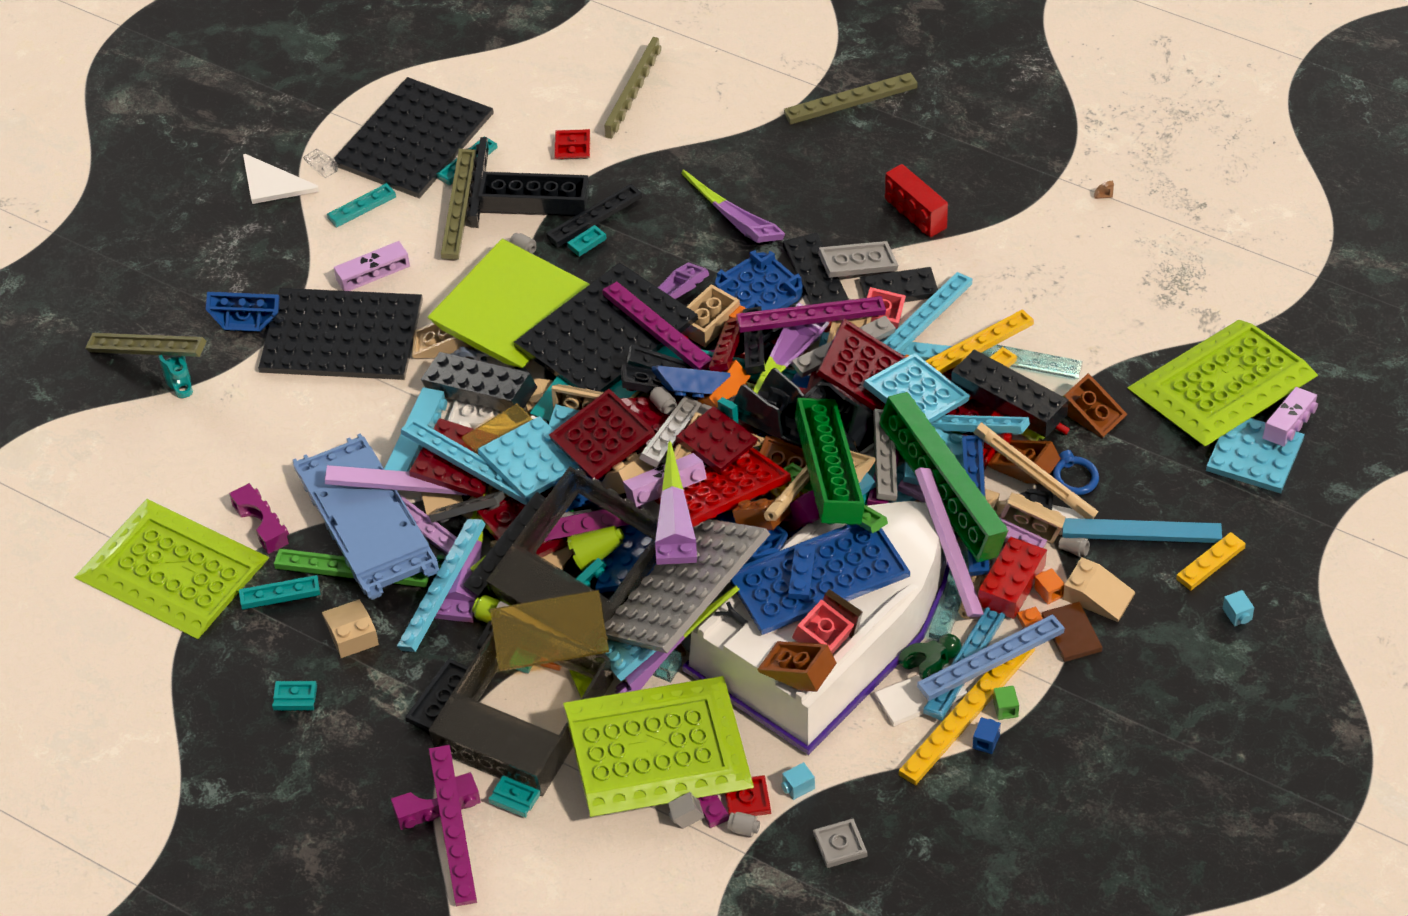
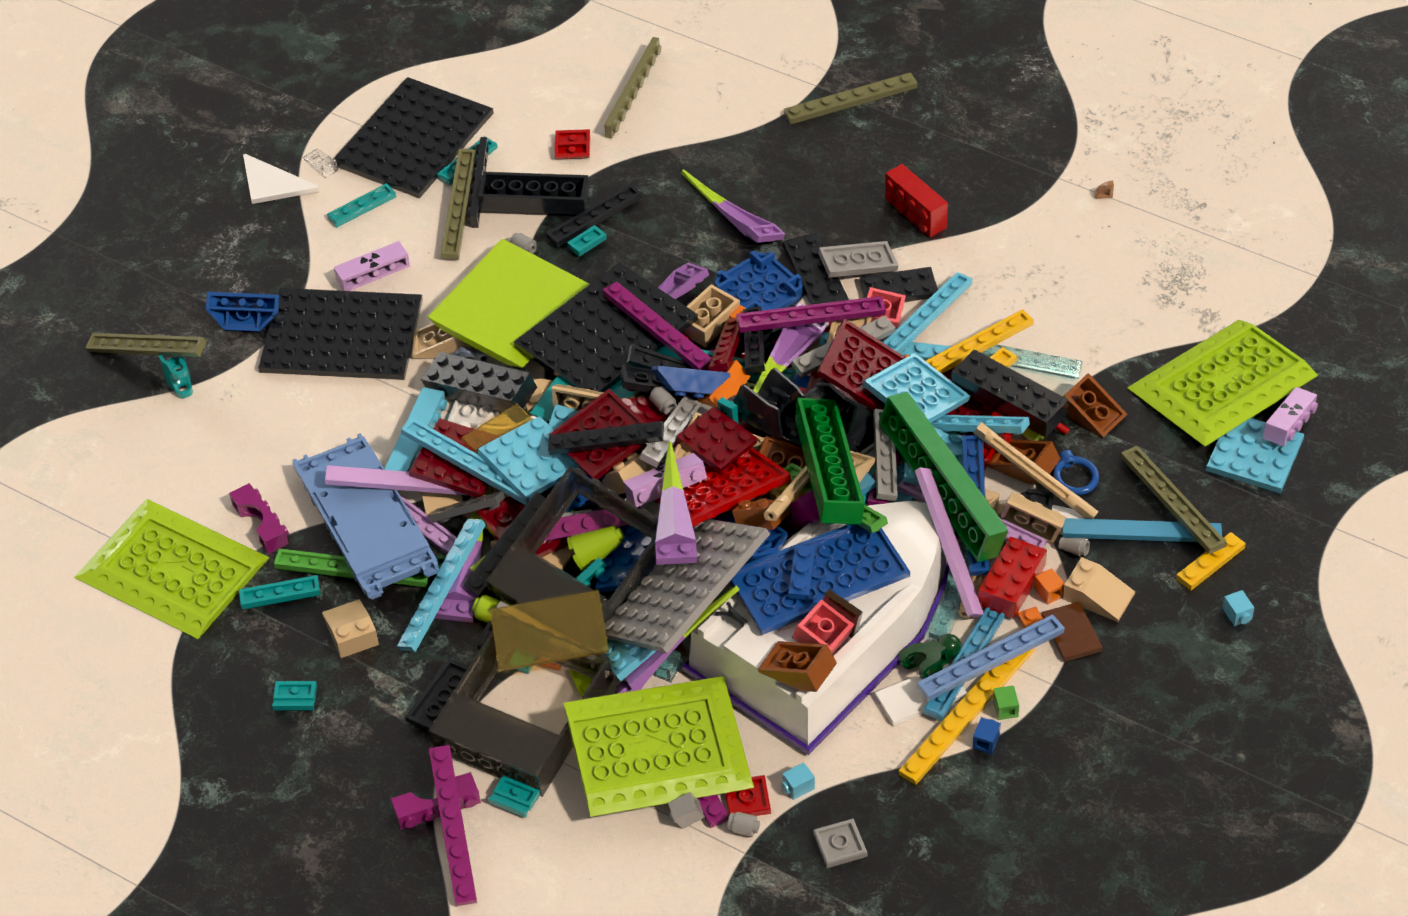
none -> black plate [548,421,664,455]
none -> olive plate [1121,446,1226,554]

